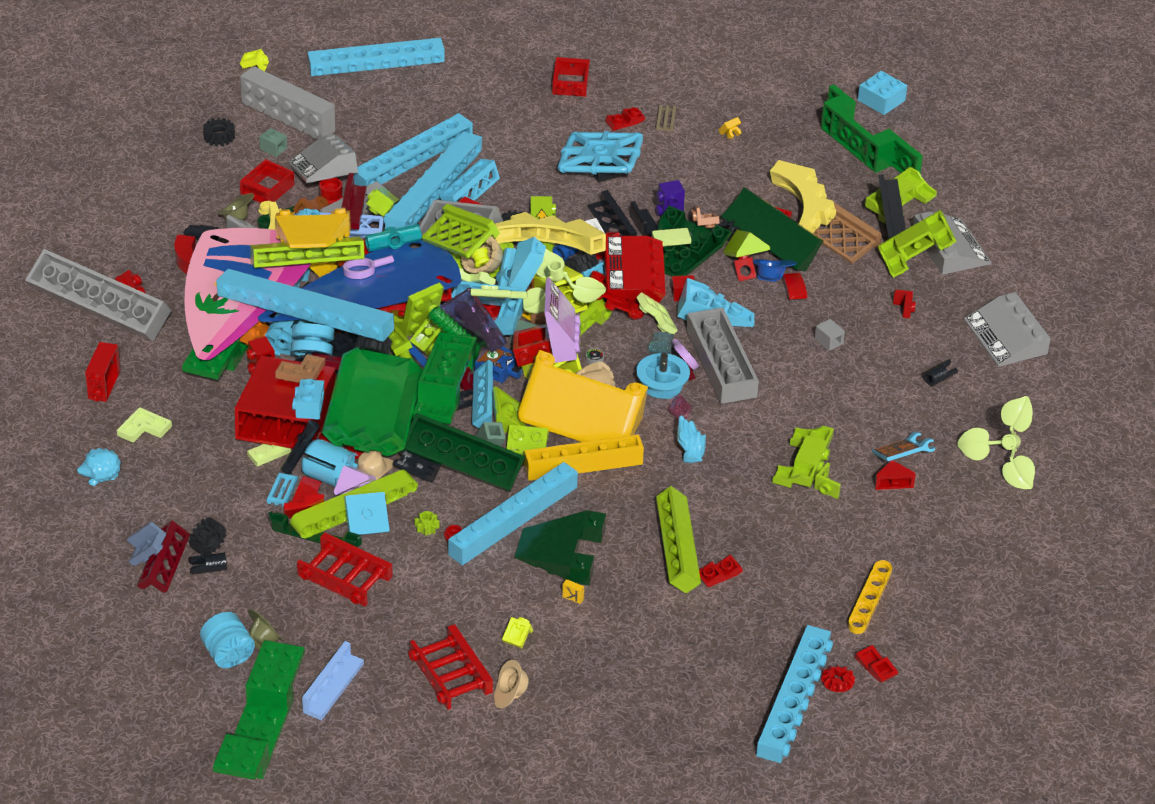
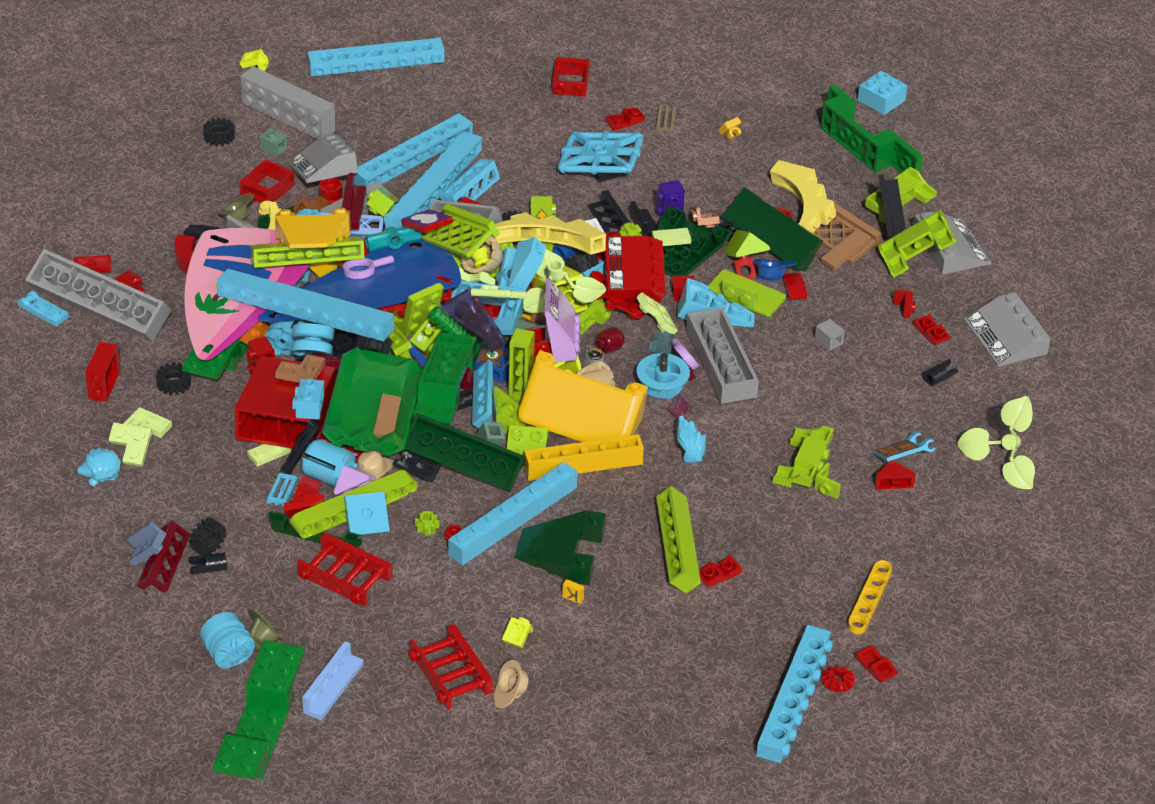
none -> medium azure plate [17,290,69,327]
none -> red plate [74,255,112,273]
none -> yellowish green plate [109,423,152,467]
none -> black tyre [156,362,191,396]
none -> medium nougat tile [373,393,401,438]
none -> tile [401,209,453,233]
none -> lime brick [509,328,535,401]
none -> dark red head [595,327,625,354]
none -> lime gear [619,222,642,236]
none -> lime bracket [708,270,786,317]
none -> medium nougat tile [821,228,872,271]
none -> red slope [913,314,951,345]

